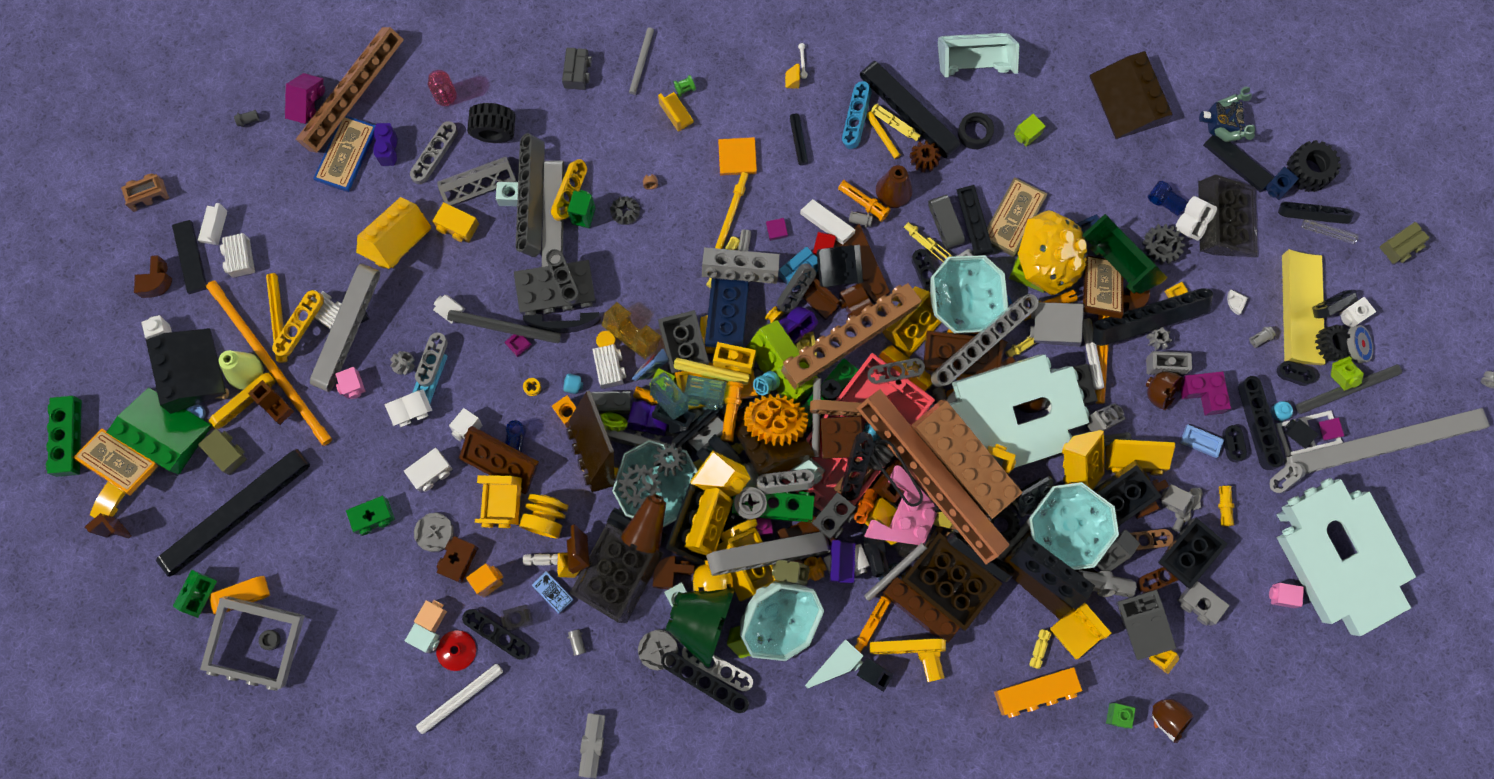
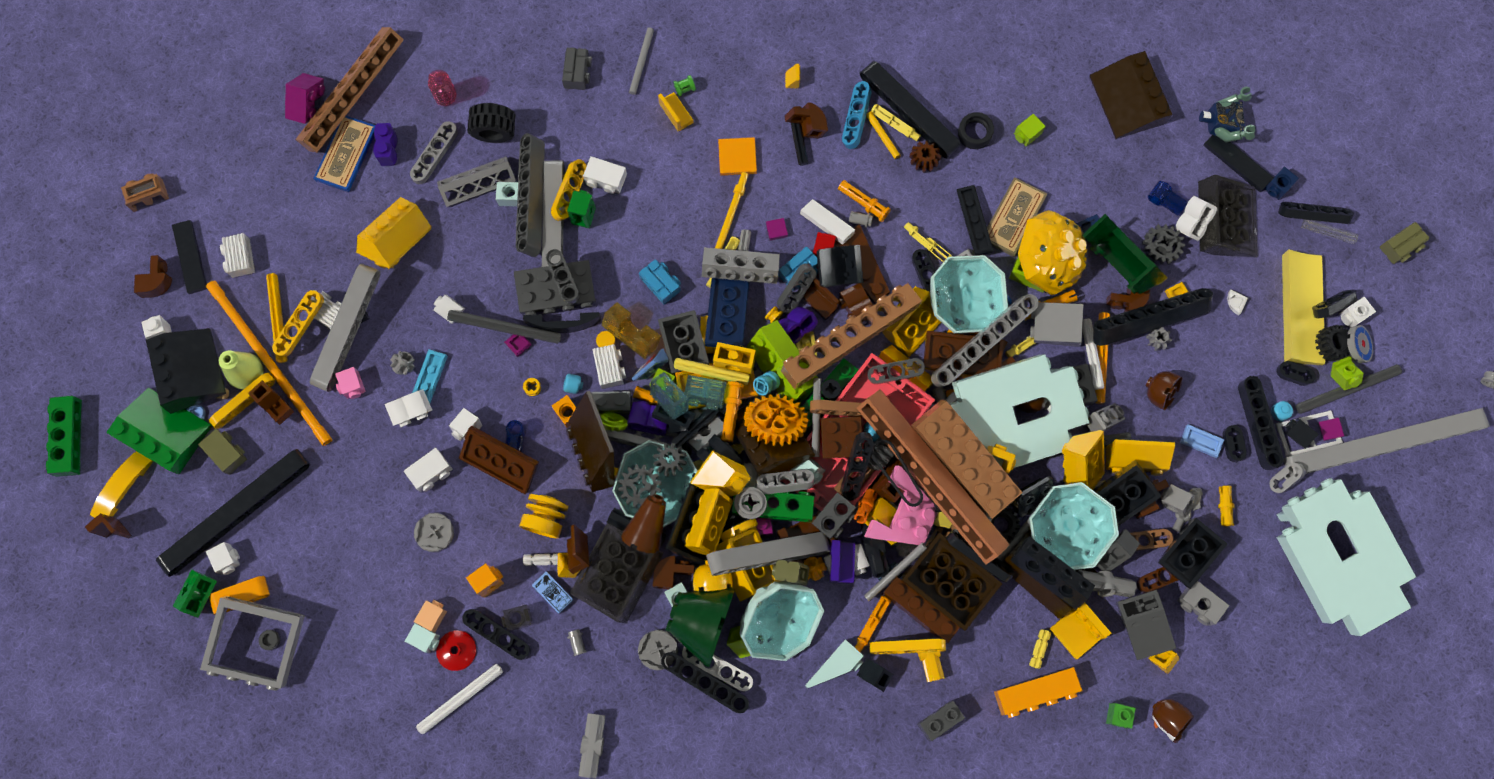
tile [73,428,158,496] -> none
white panel [198,203,227,245] -> none
dark grey pin [234,109,260,127] -> none
green brick [345,495,395,536] -> none
light grey beam [415,332,448,387] -> none
yellow brick [433,202,479,243] -> none
reddish brown brick [436,536,479,584] -> none
yellow panel [475,475,522,528] -> none
dark grey gear [610,196,640,225] -> none
medium nougat hinge [643,174,658,190] -> none
white hinge [798,43,808,79] -> none
reddish brown cone [876,165,912,208] -> none
dark grey beam [928,195,965,249] -> none
light aqua windscreen [938,33,1019,77] -> none
tile [1083,255,1123,319] -> none
light grey brick [1146,351,1192,376] -> none
magenta brick [1180,371,1231,416] -> none
light grey pin [1249,326,1276,348] -> none
bright pink brick [1269,583,1304,608] -> none
black tyre [1286,140,1341,192] -> none
none -> white brick [206,542,240,575]
none -> white brick [583,157,627,194]
none -> dark azure brick [639,259,681,305]
none -> reddish brown brick [785,102,828,139]
none -> dark grey brick [917,701,965,741]

